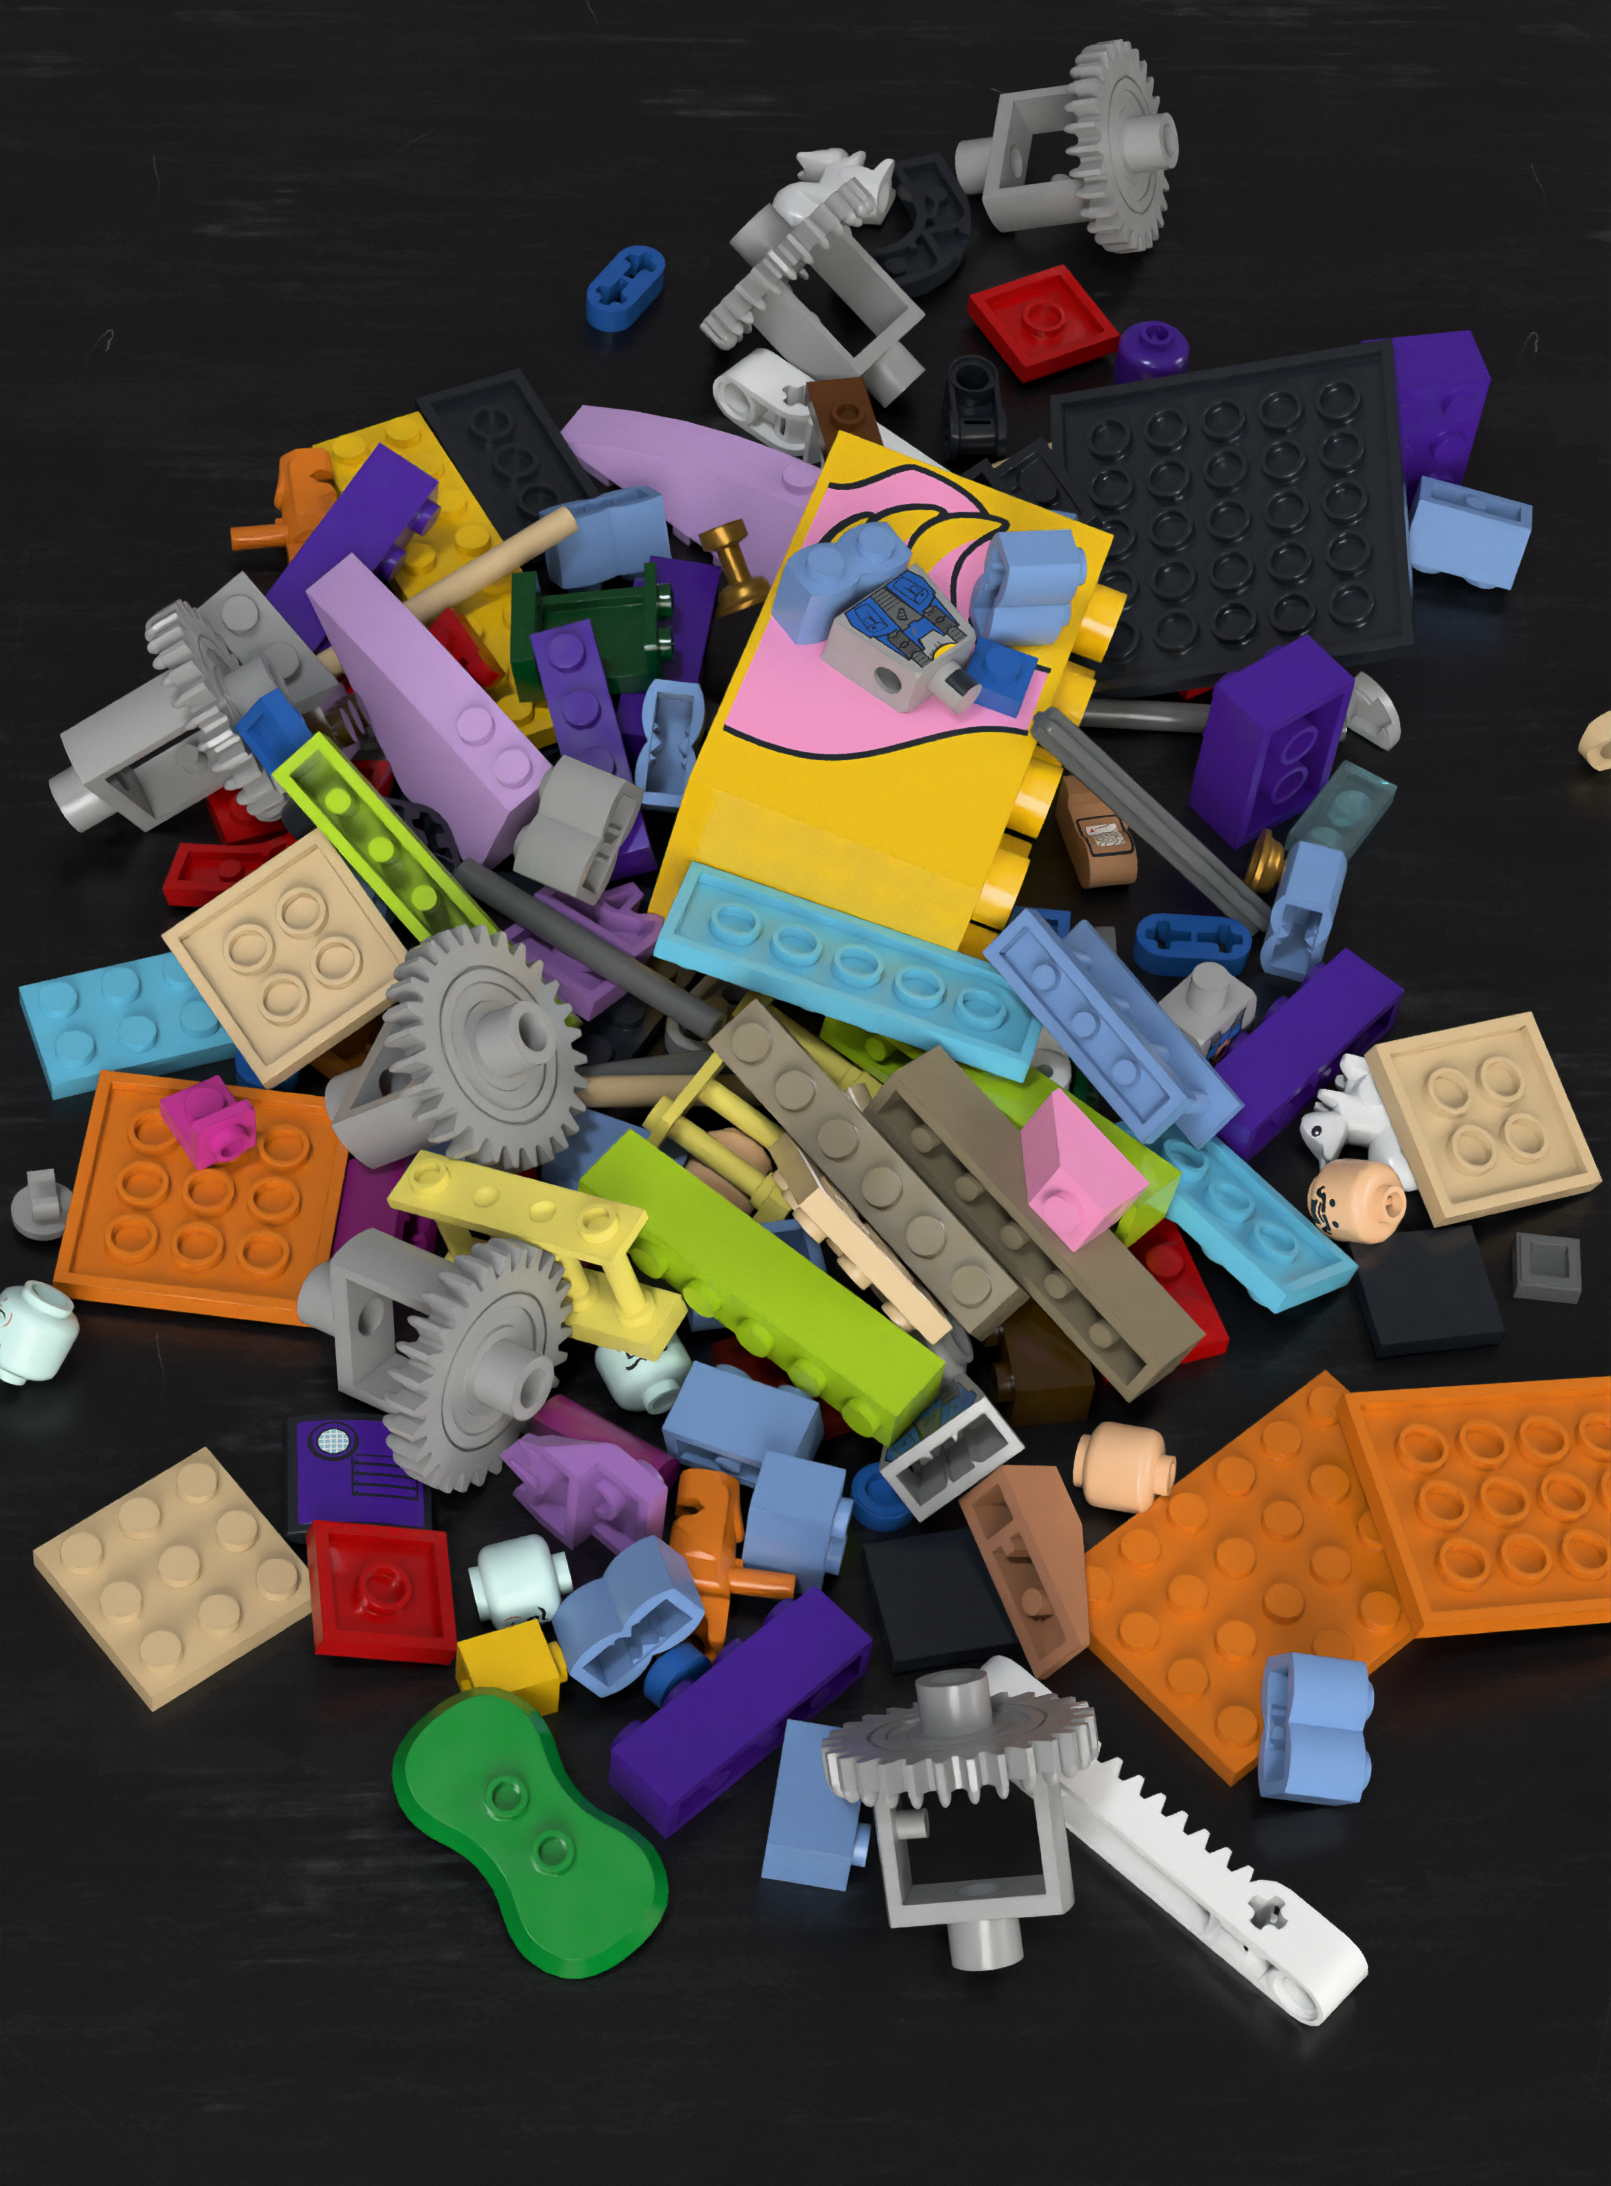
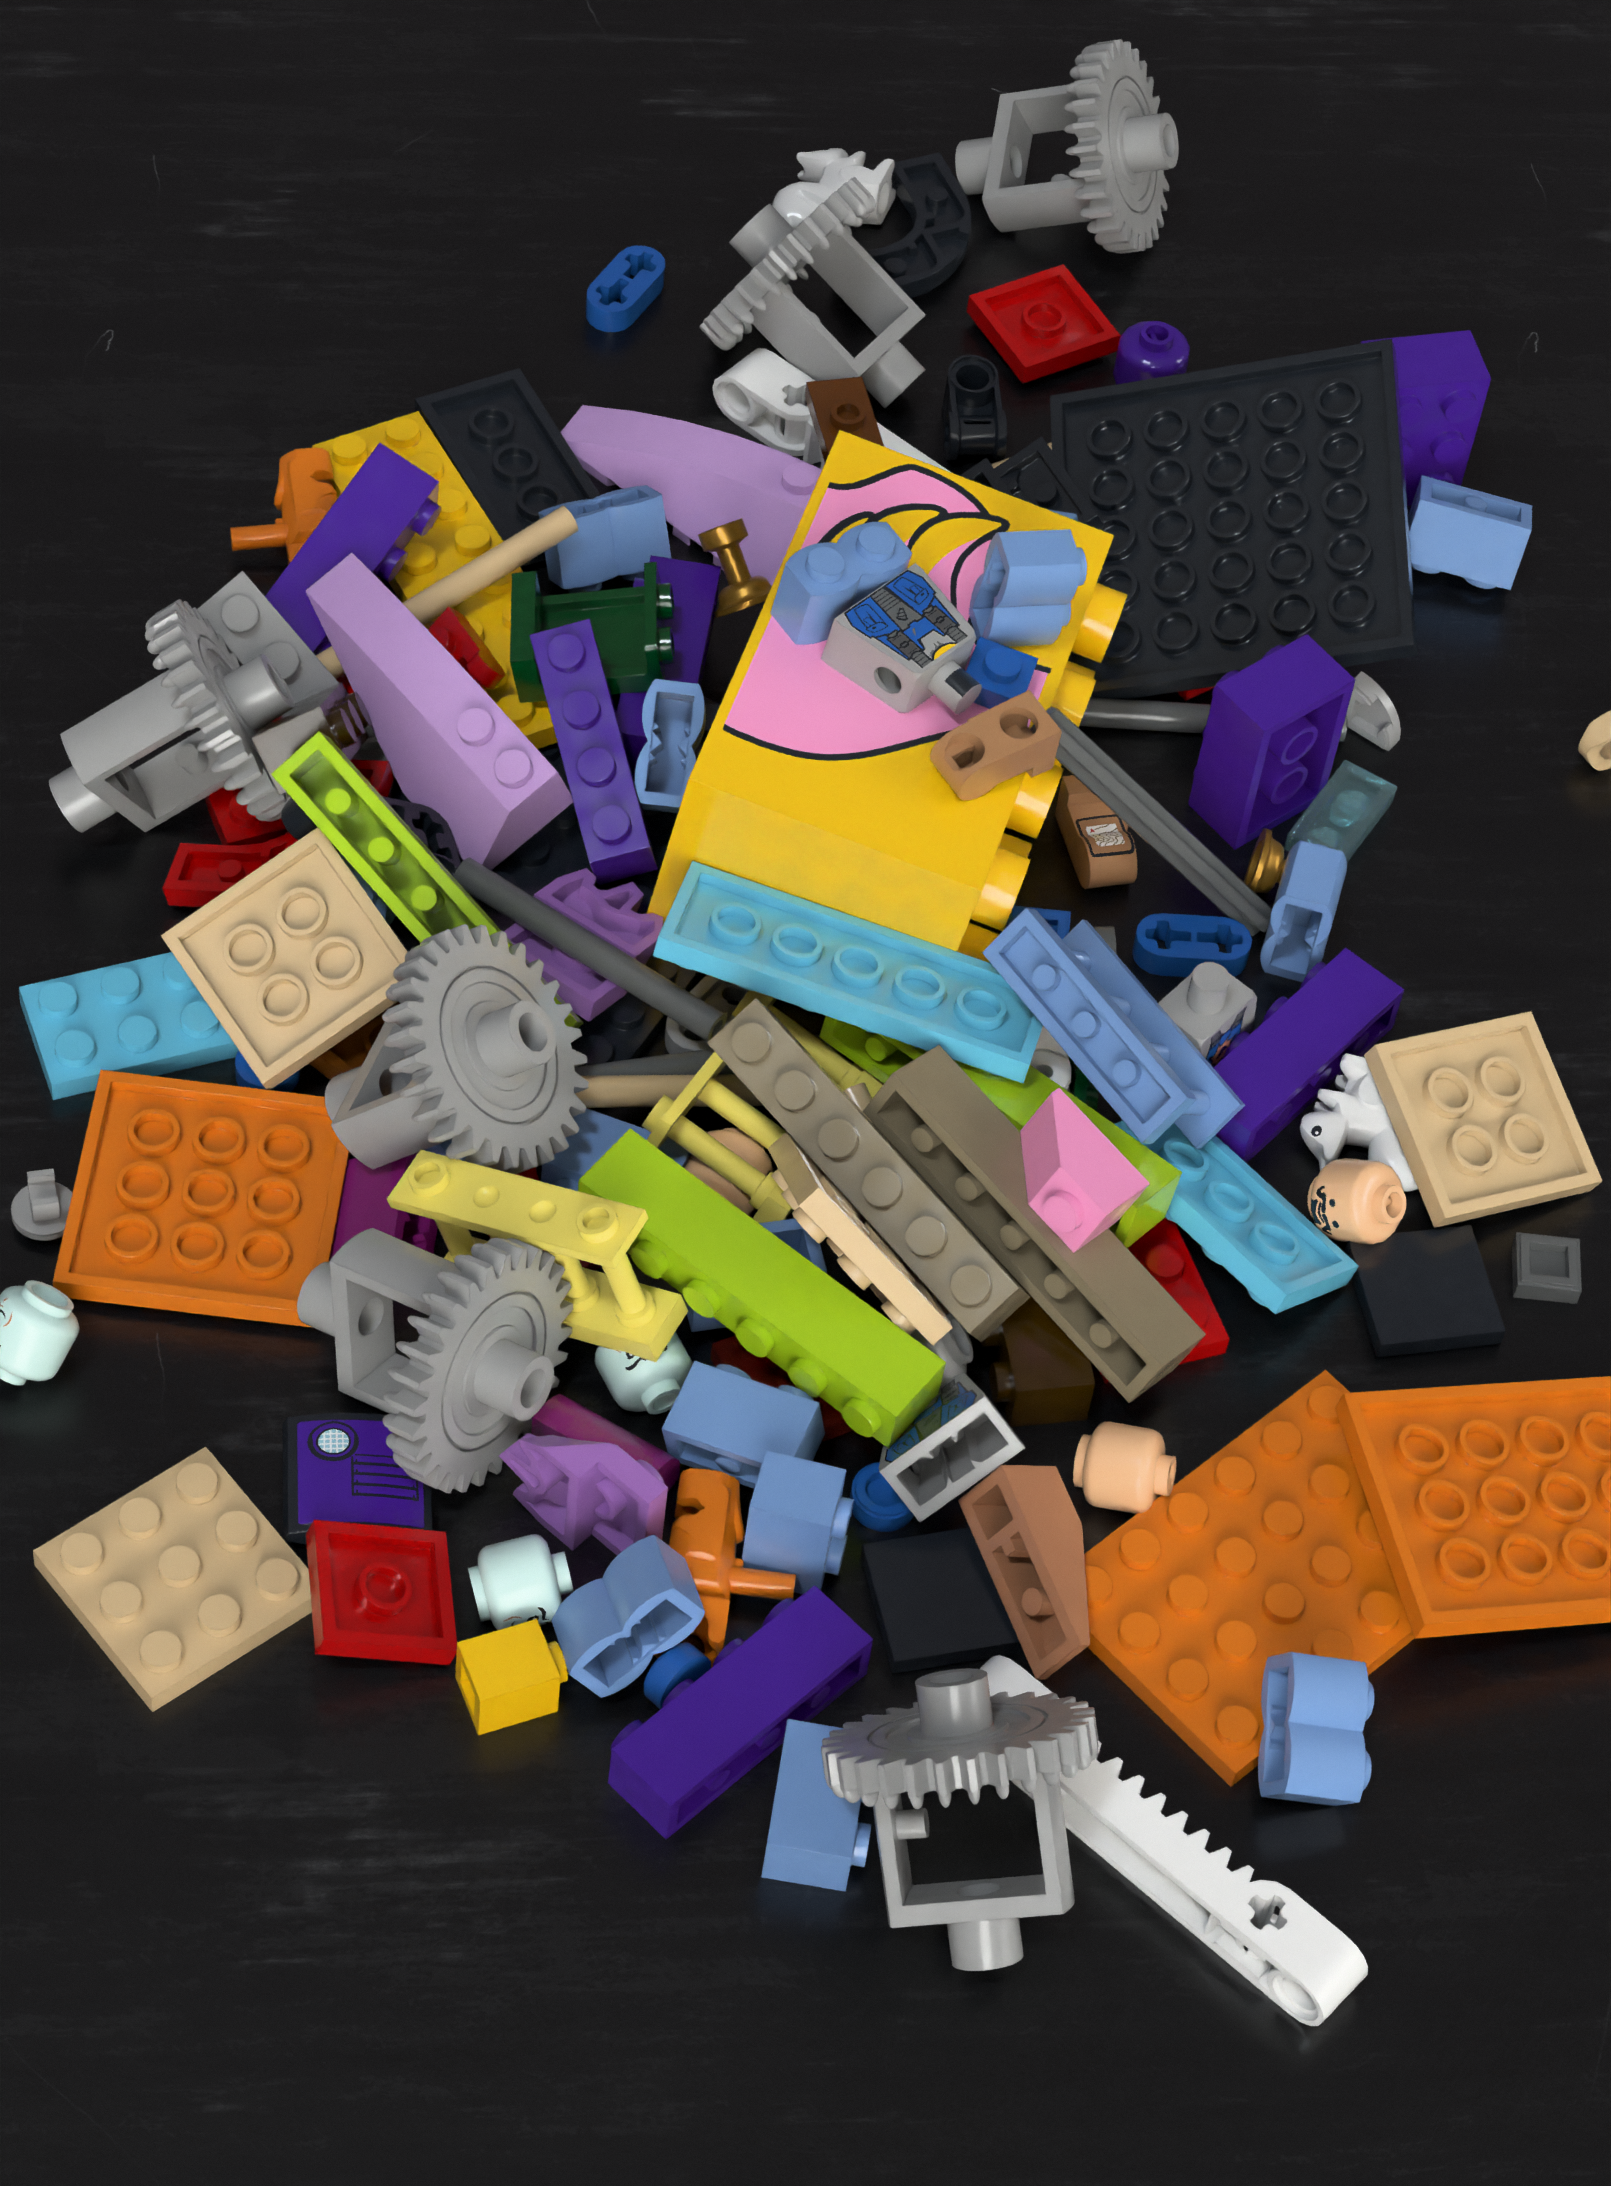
dark pink bracket [160,1075,256,1171] -> none
blue plate [234,688,313,778] -> none
green plate [391,1687,669,1979] -> none
light grey brick [513,755,644,906] -> none
none -> medium nougat leg [930,690,1062,800]

